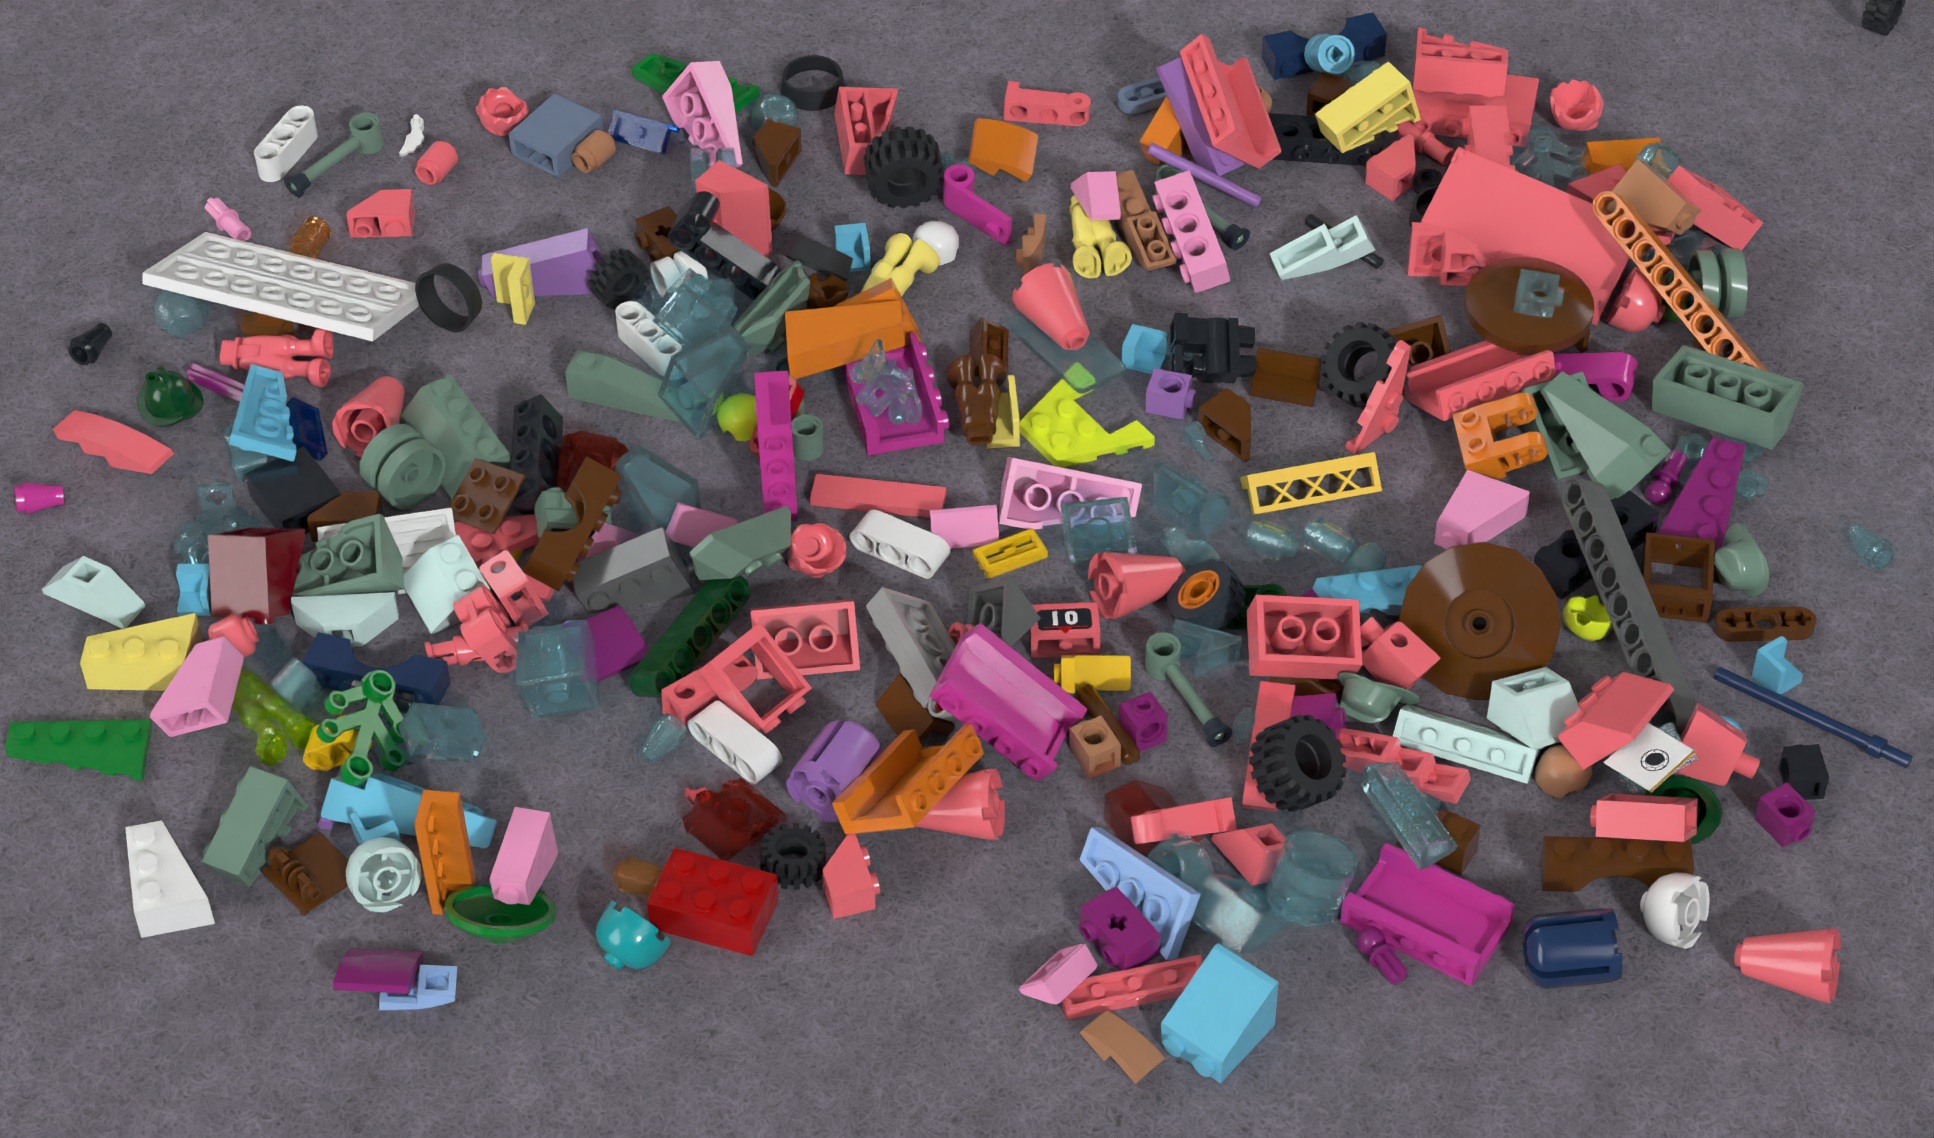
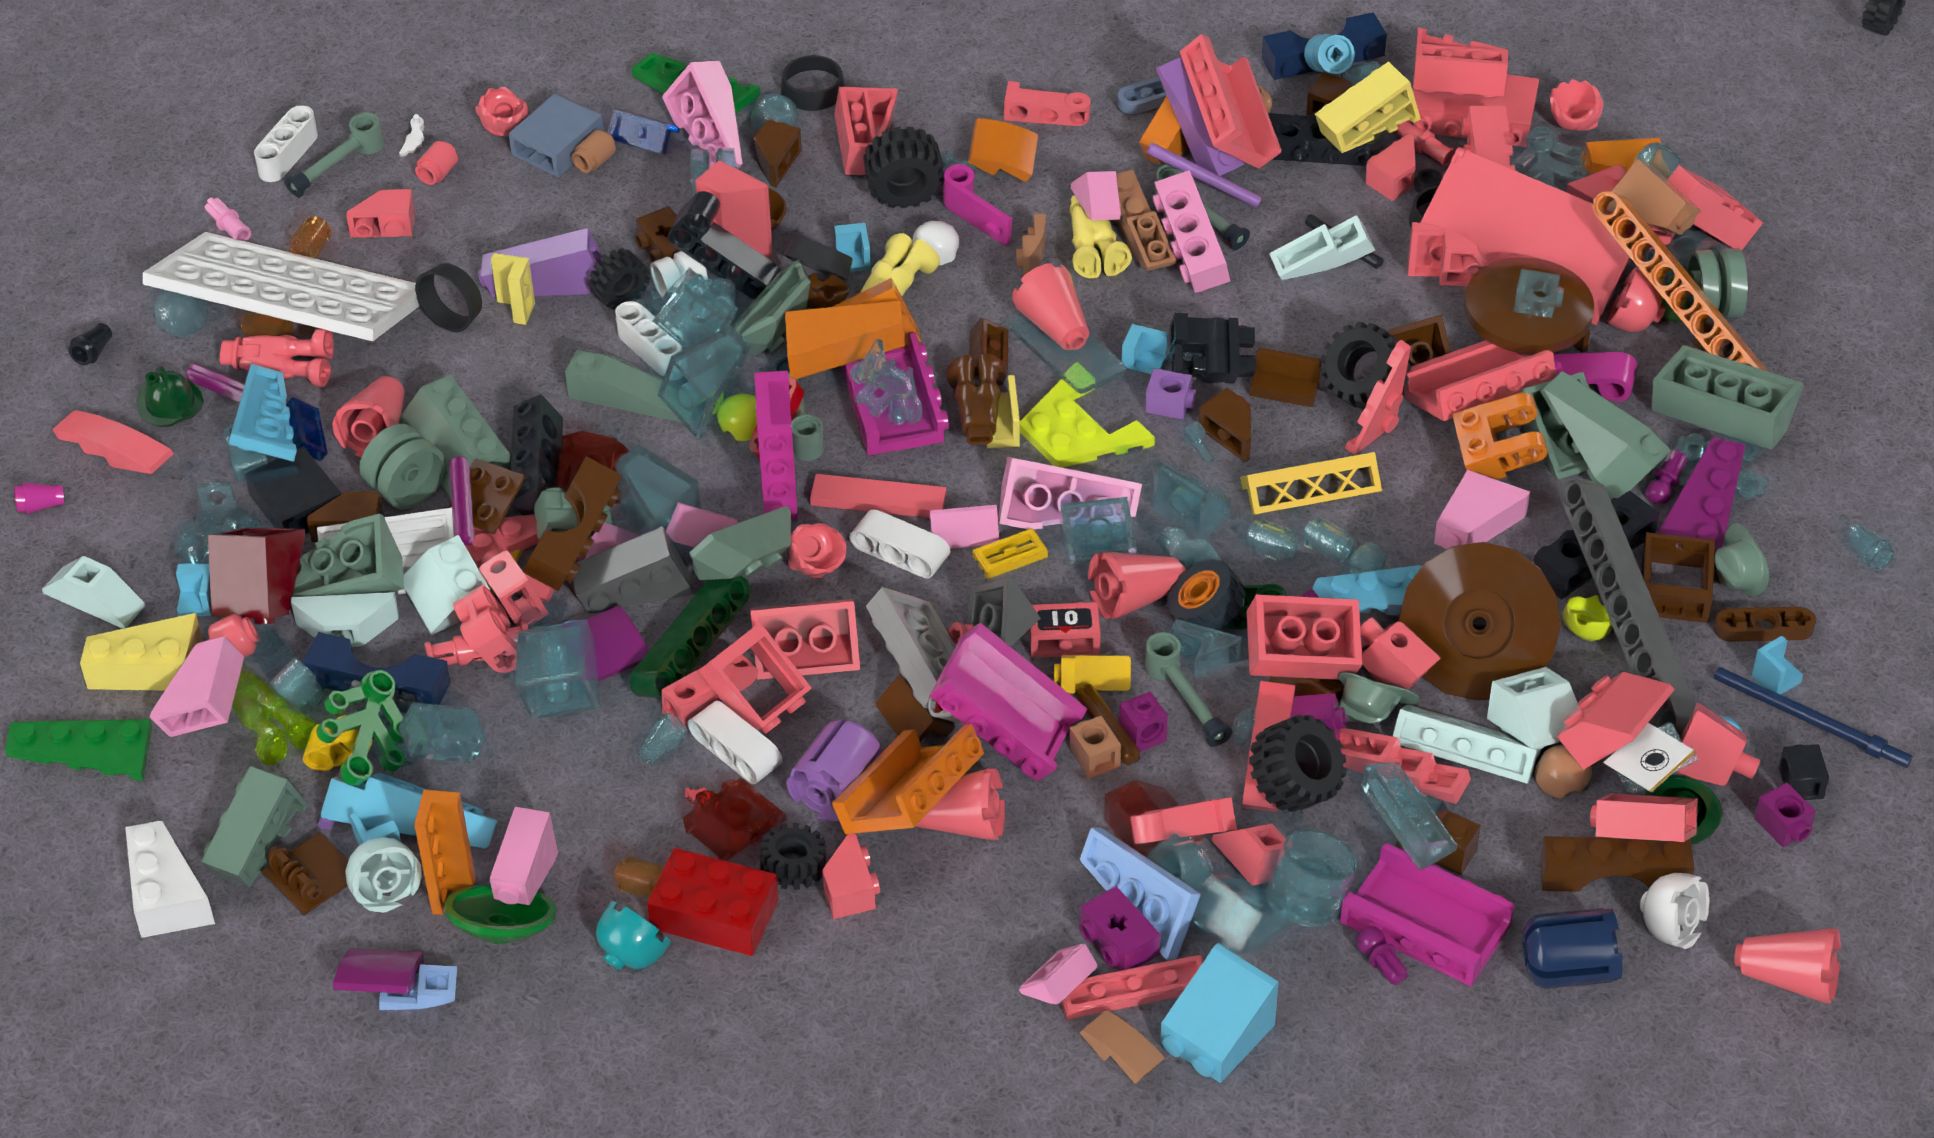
none -> magenta axle [449,456,474,546]

